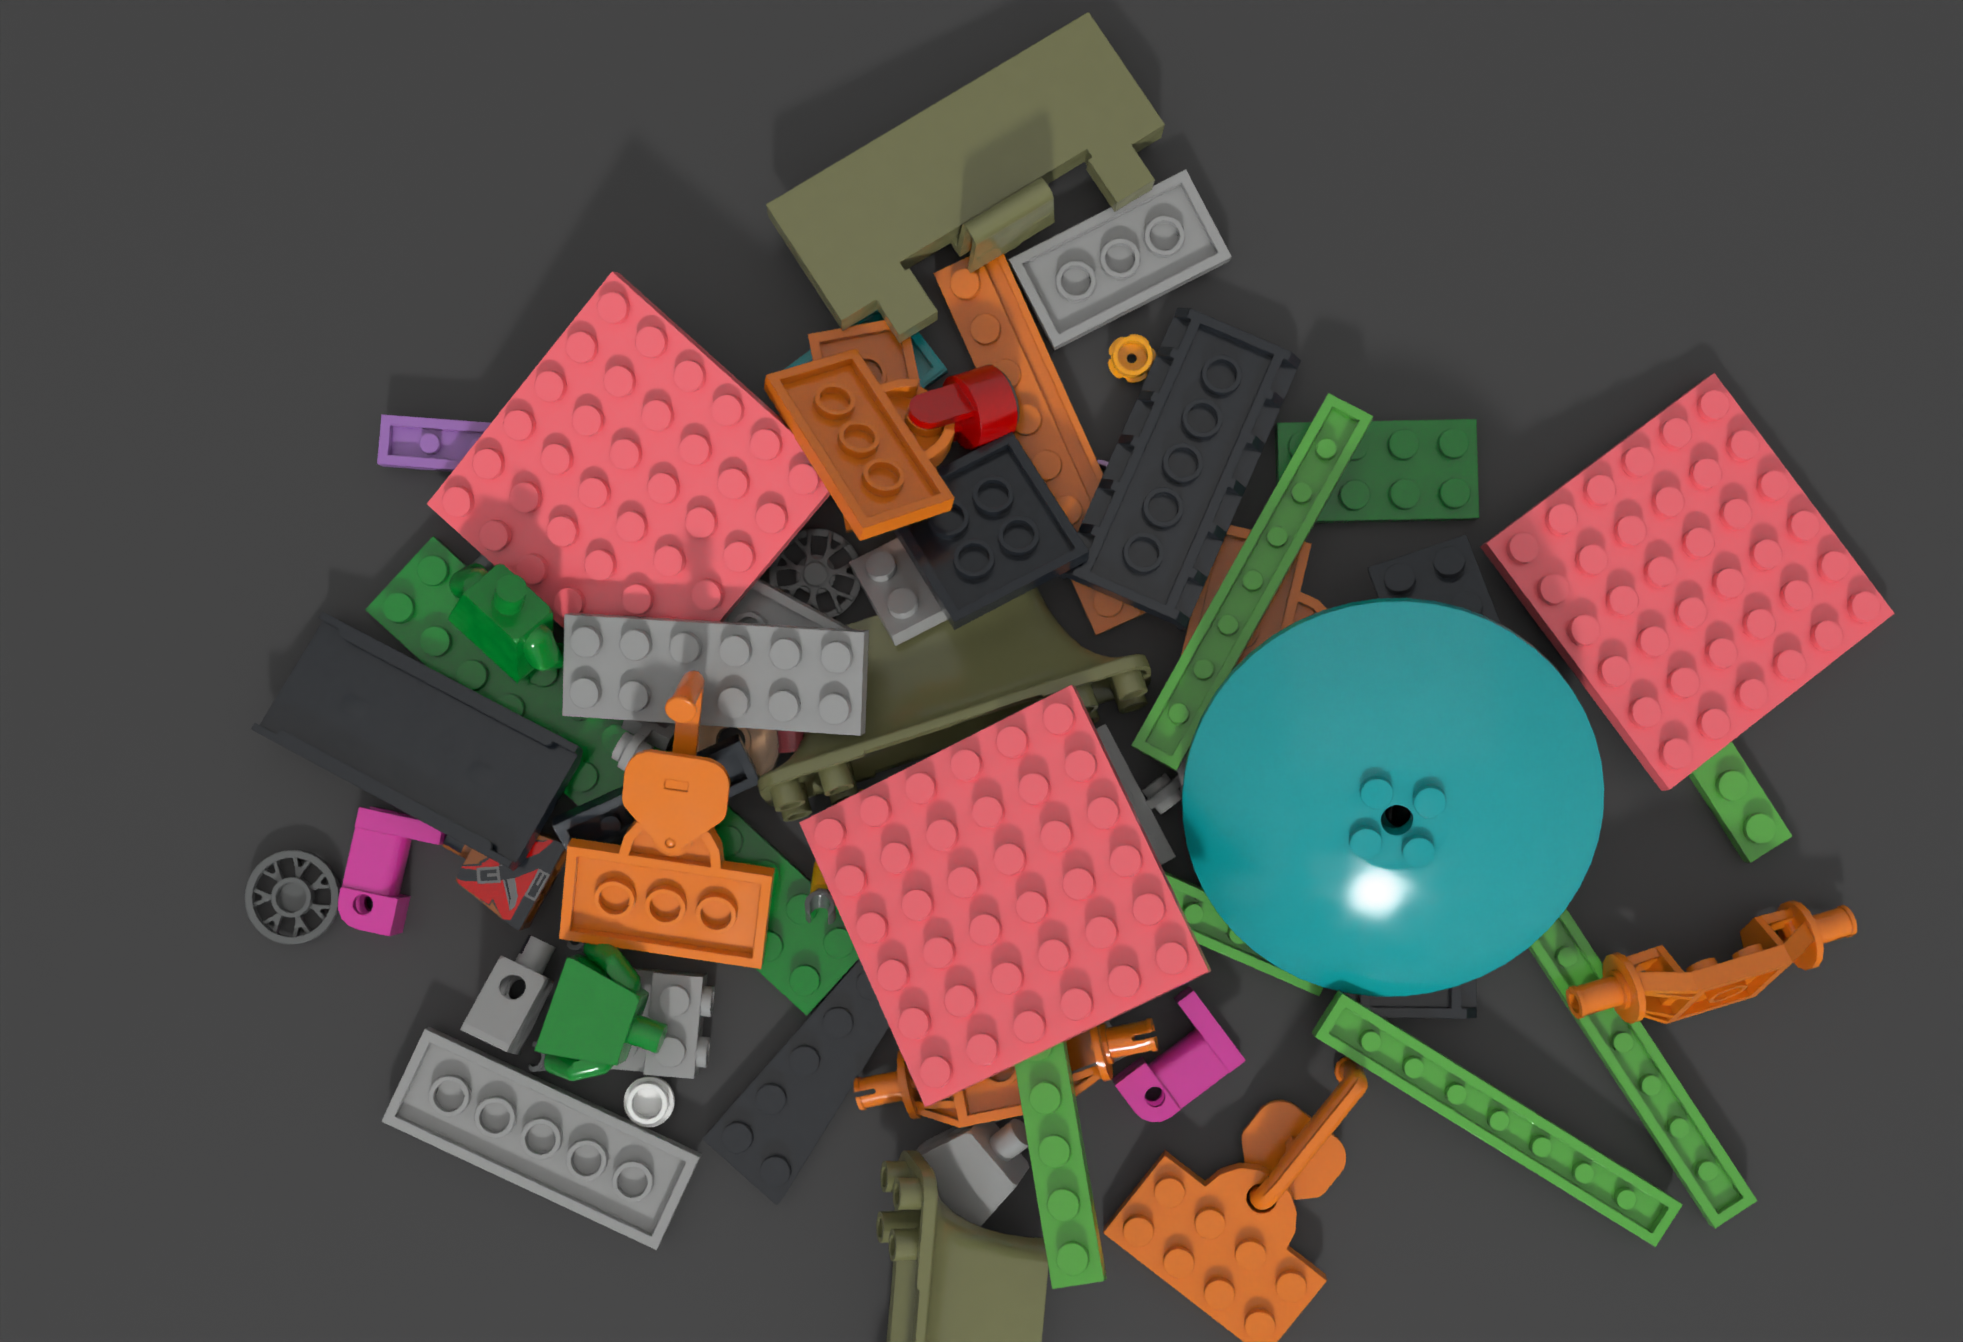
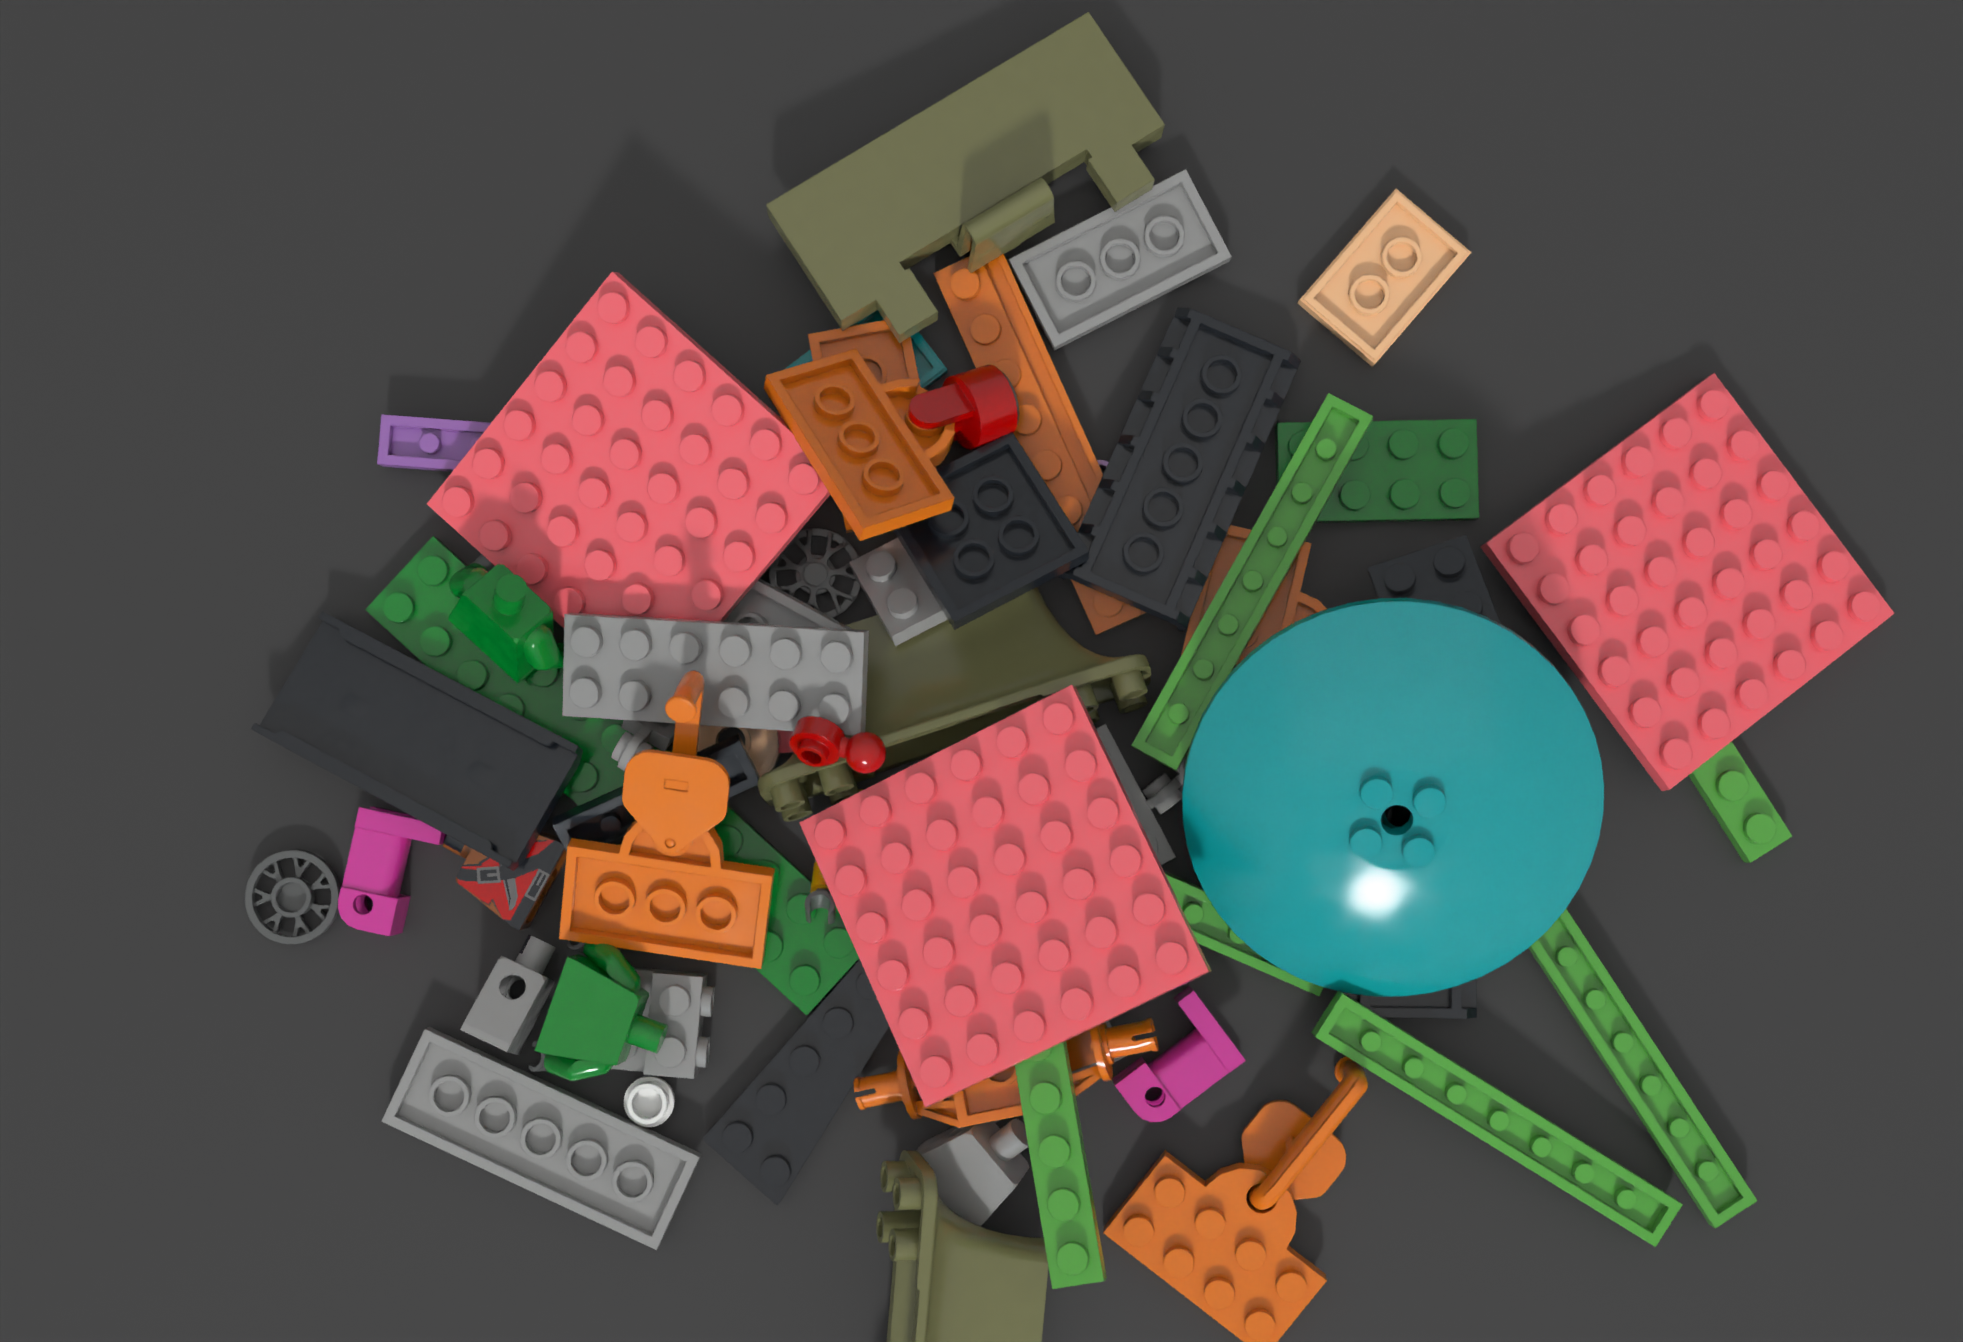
light orange plate [1108,334,1156,383] -> none
orange plate [1566,900,1857,1024] -> none
none -> red plate [789,716,886,774]
none -> light nougat tile [1298,189,1471,367]

